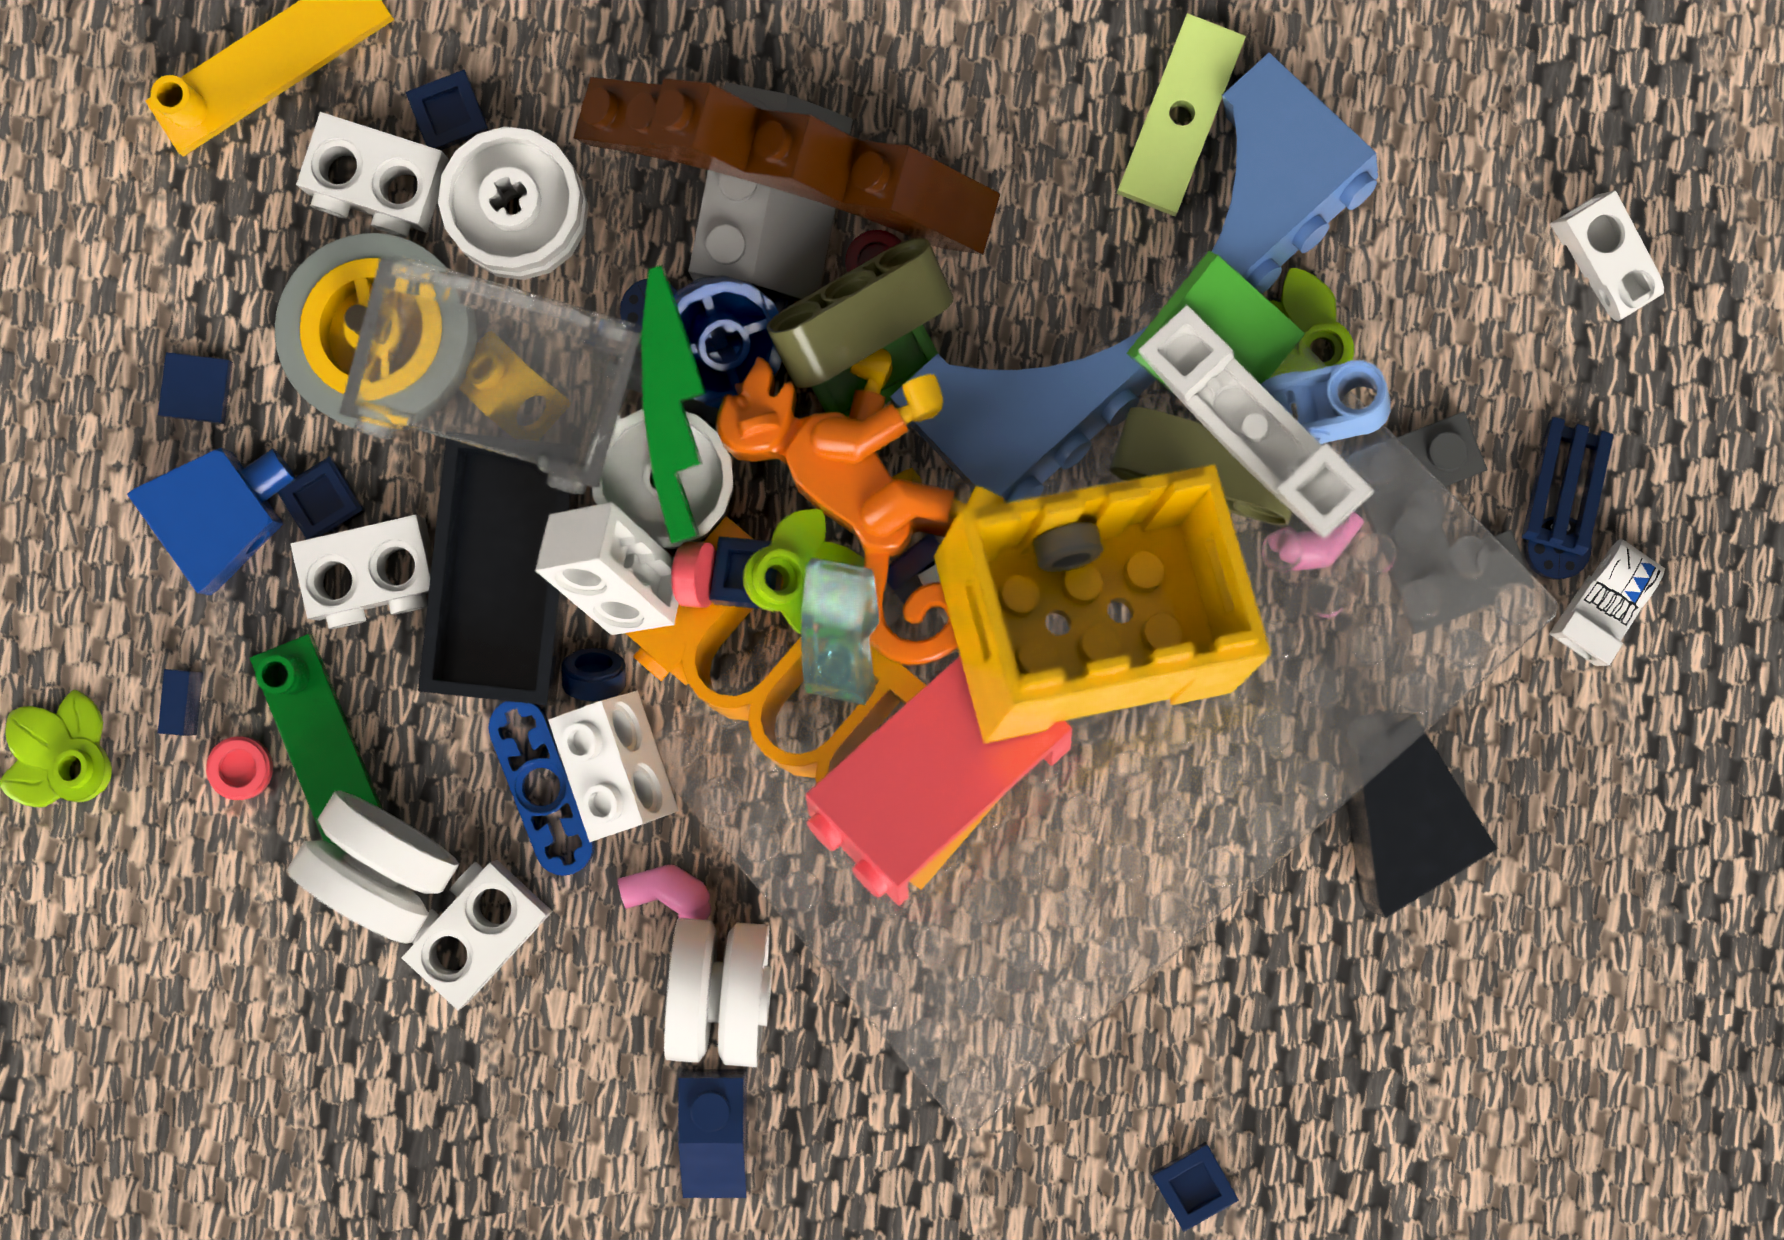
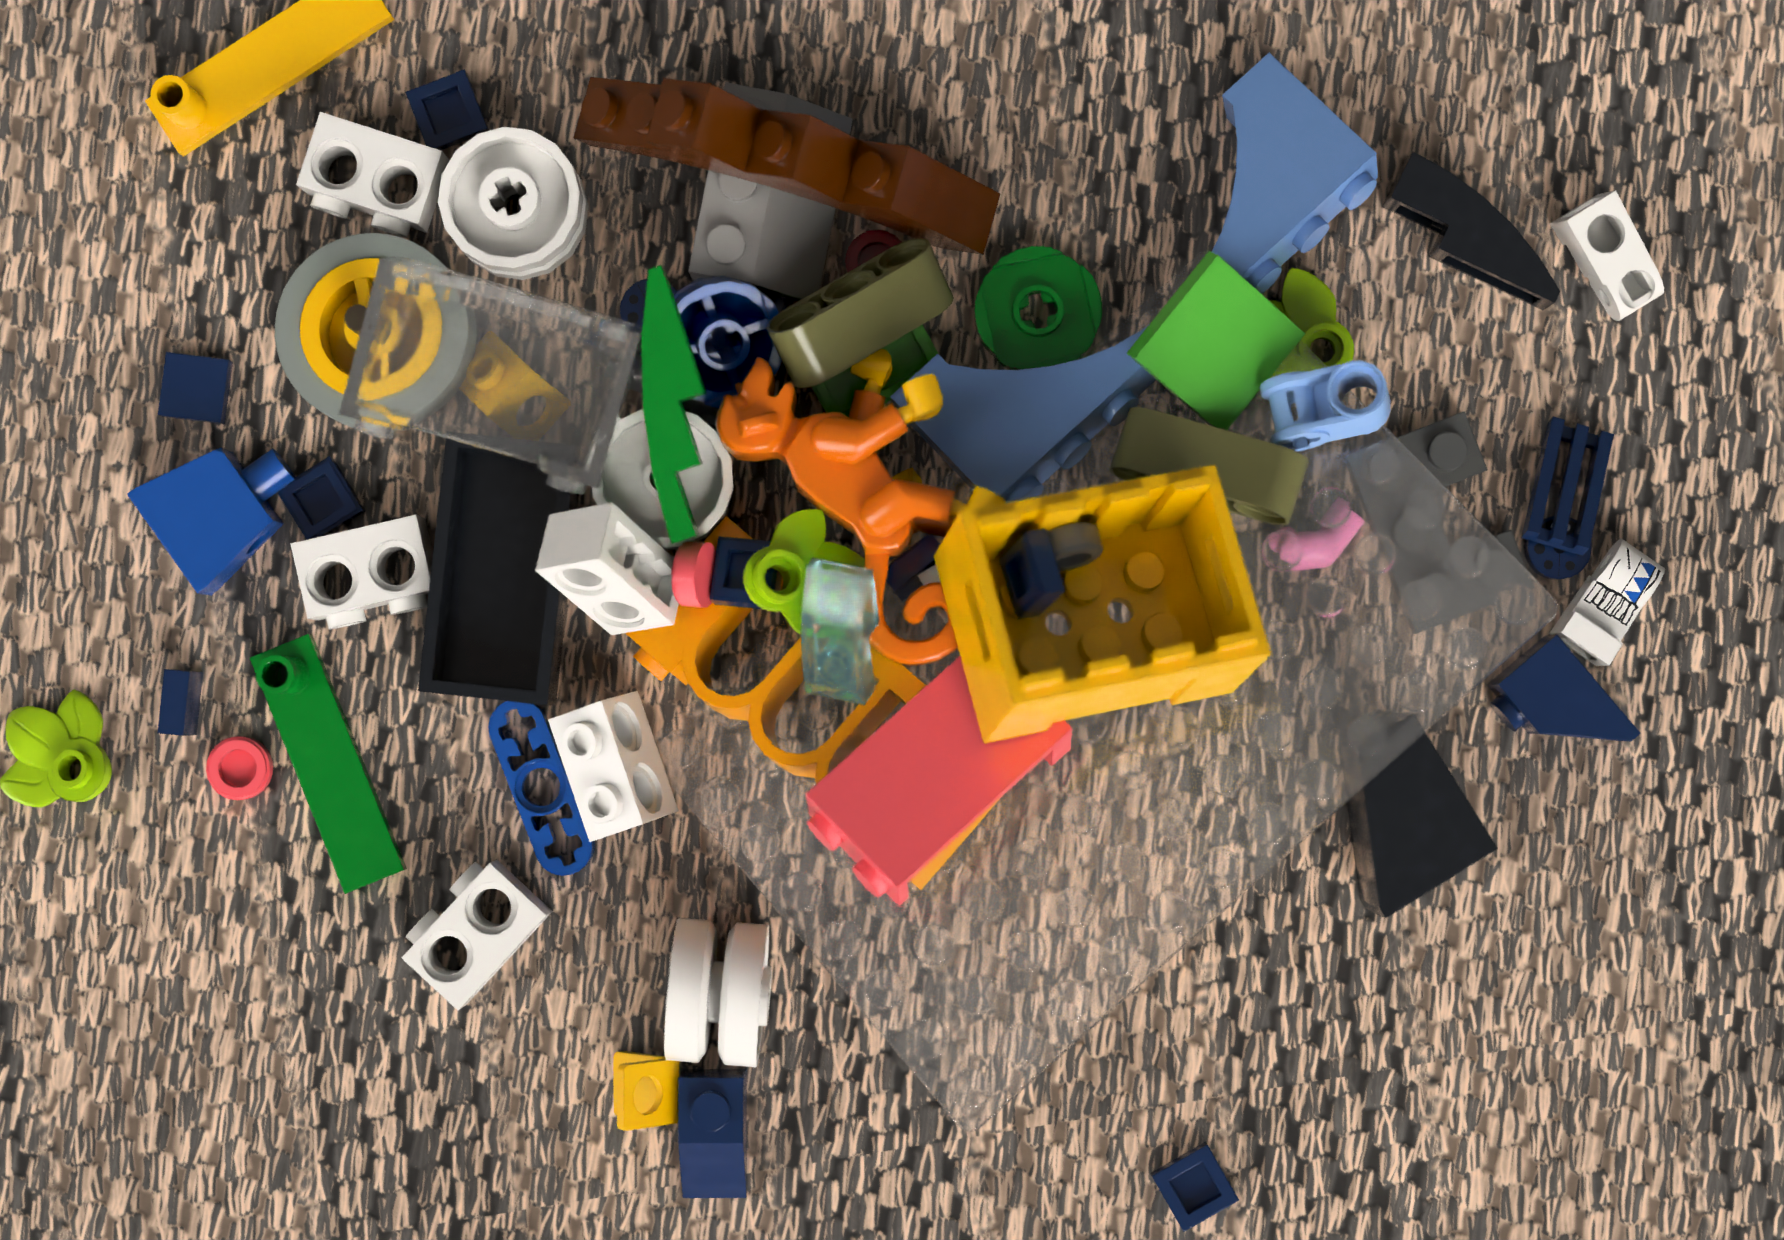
white wheel [287,791,459,944] -> none
dark blue tile [561,648,626,701] -> none
bright pink arm [618,865,711,920] -> none
yellowish green tile [1116,13,1246,216] -> none
white slope [1139,305,1373,538] -> none
none -> yellow bracket [613,1051,679,1131]
none -> green plate [974,246,1102,370]
none -> dark blue tile [999,528,1065,619]
none -> black slope [1382,152,1560,310]
none -> dark blue slope [1487,635,1641,742]

